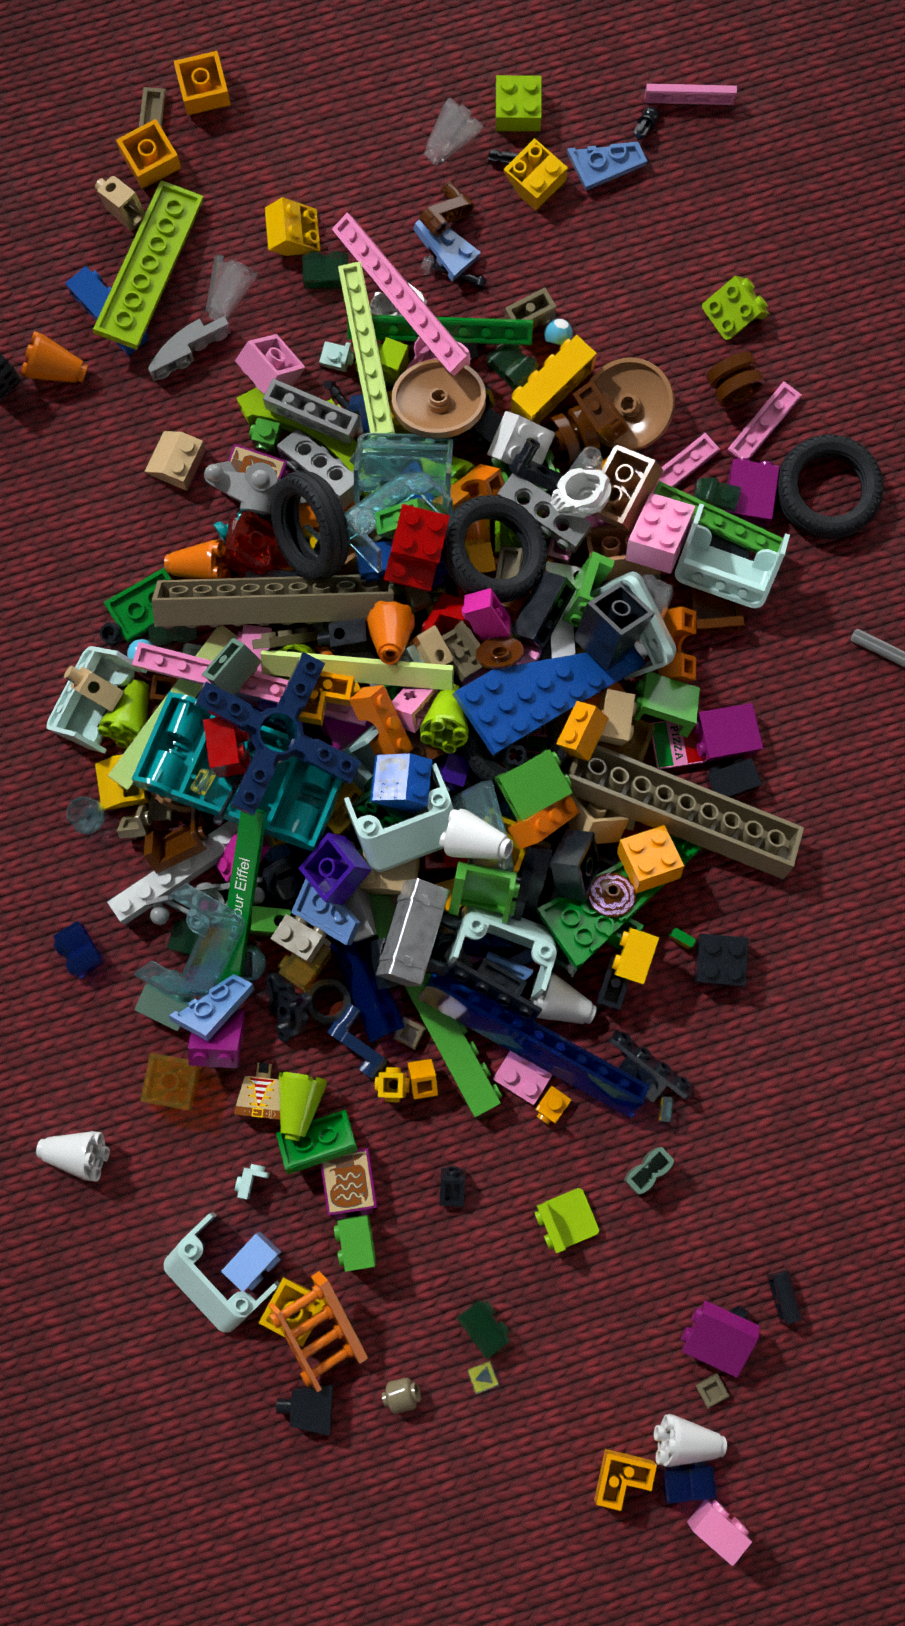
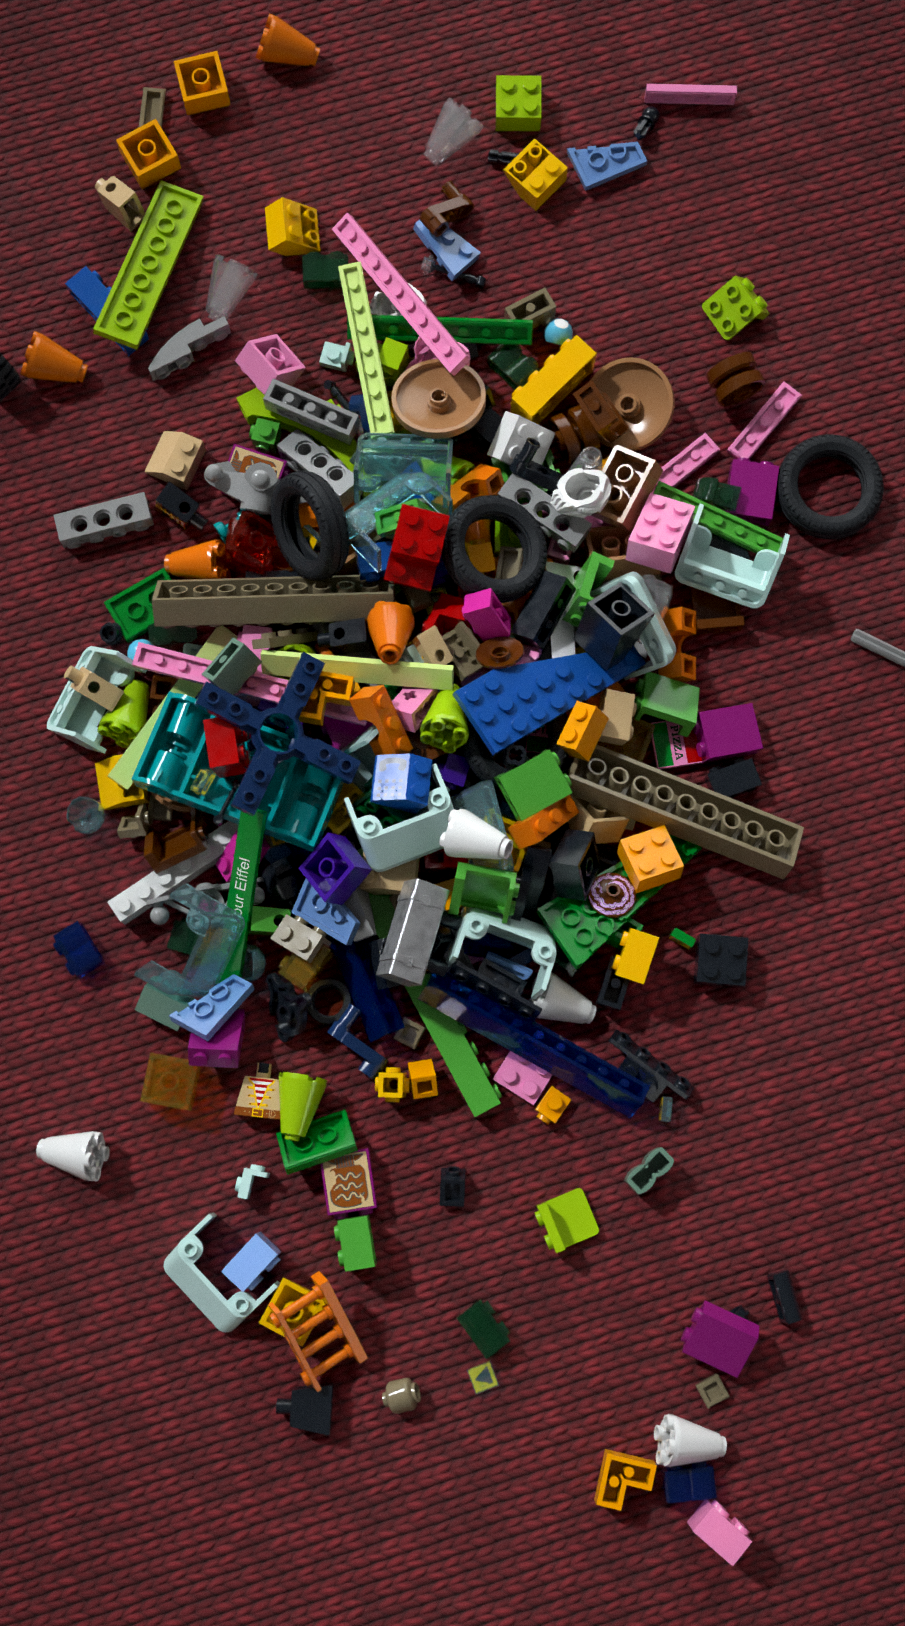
none -> light grey brick [53,492,154,549]
none -> black torso [155,481,209,532]
none -> orange cone [255,13,320,66]

